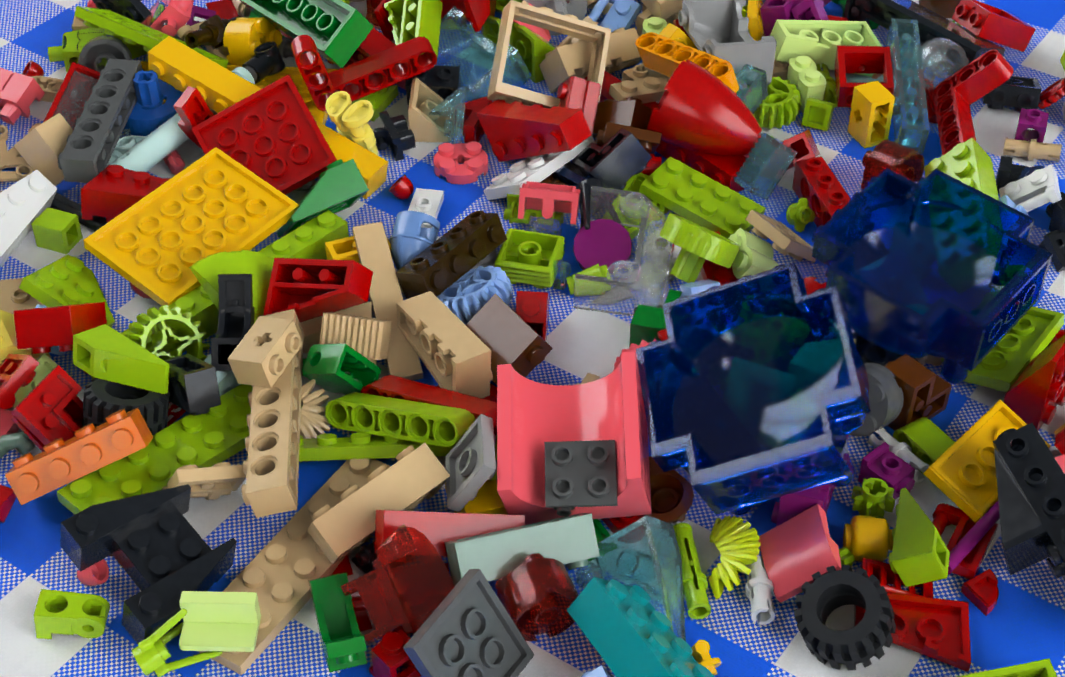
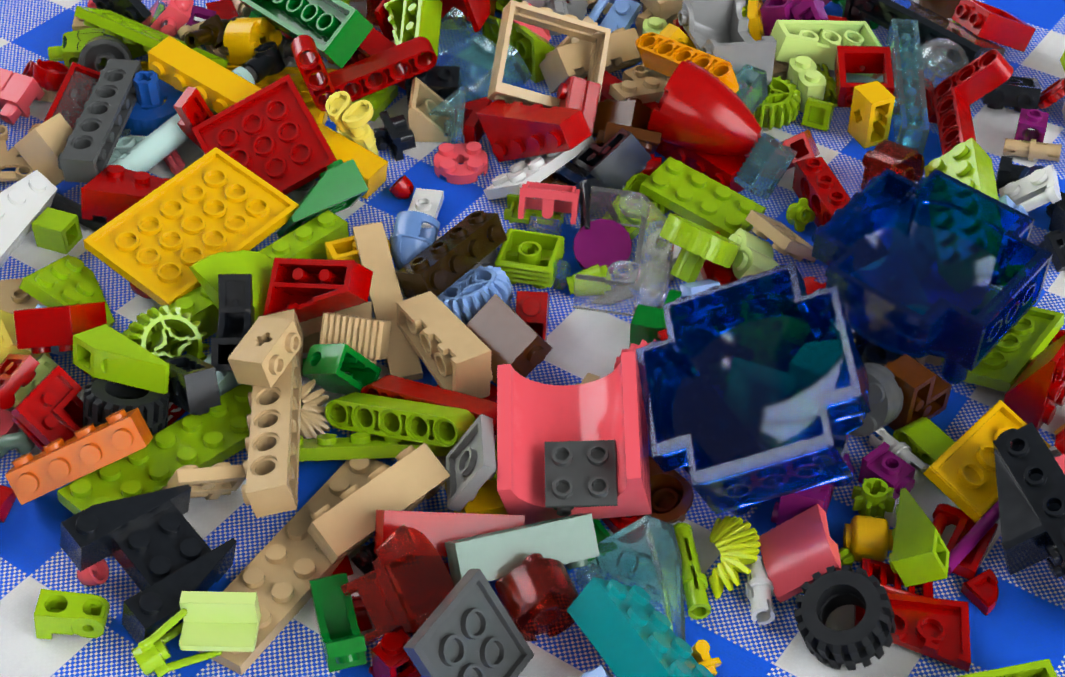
none -> red hair [33,59,69,92]

